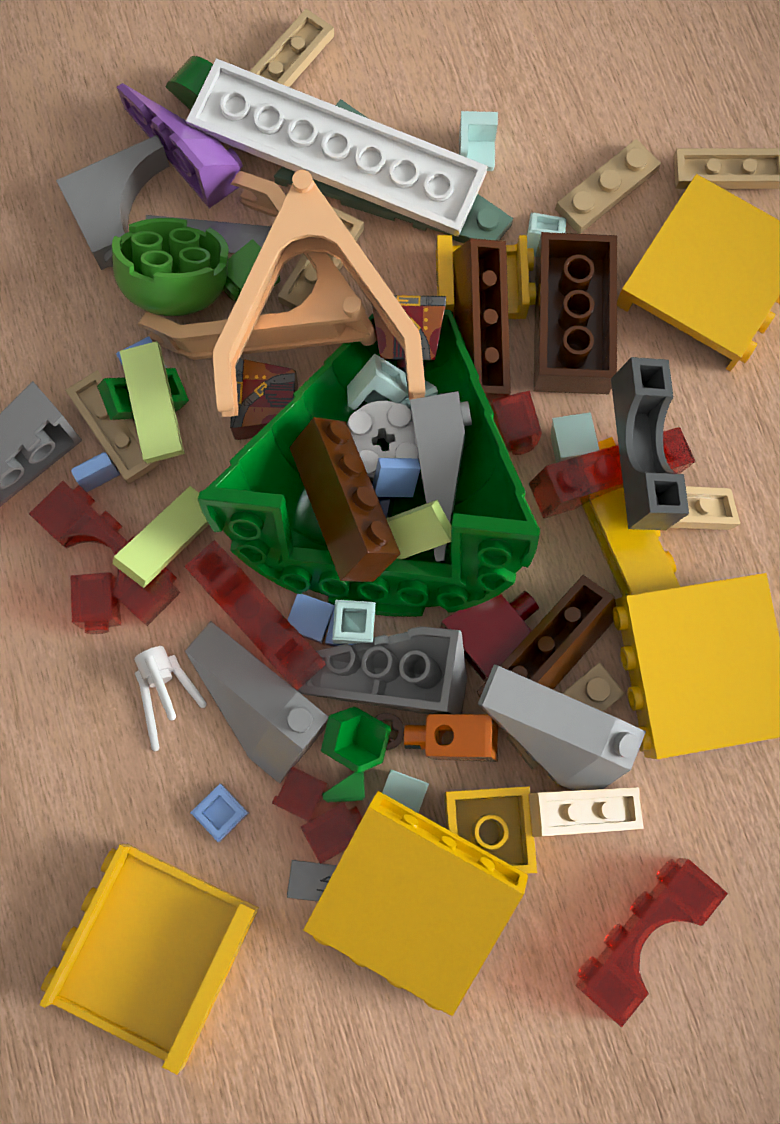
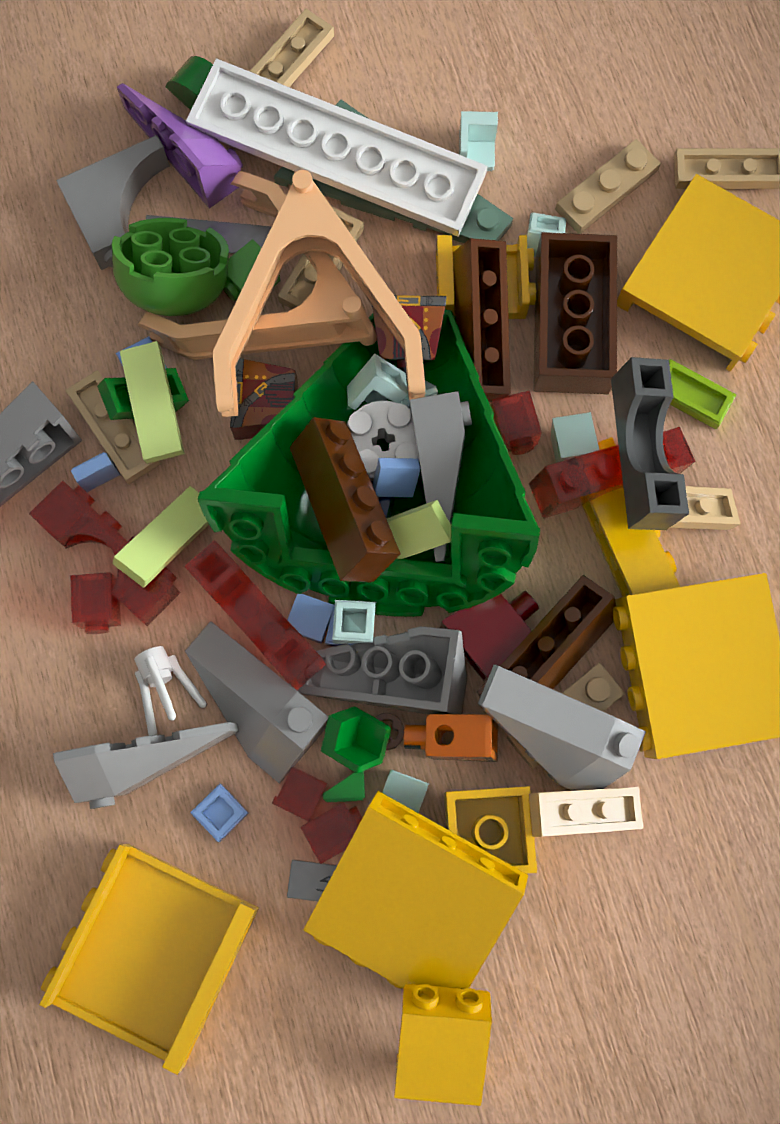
clear red arch [575,858,728,1027] -> none
none -> light grey wedge [53,722,239,809]
none -> yellow panel [394,984,492,1106]
none -> lime tile [669,359,737,429]

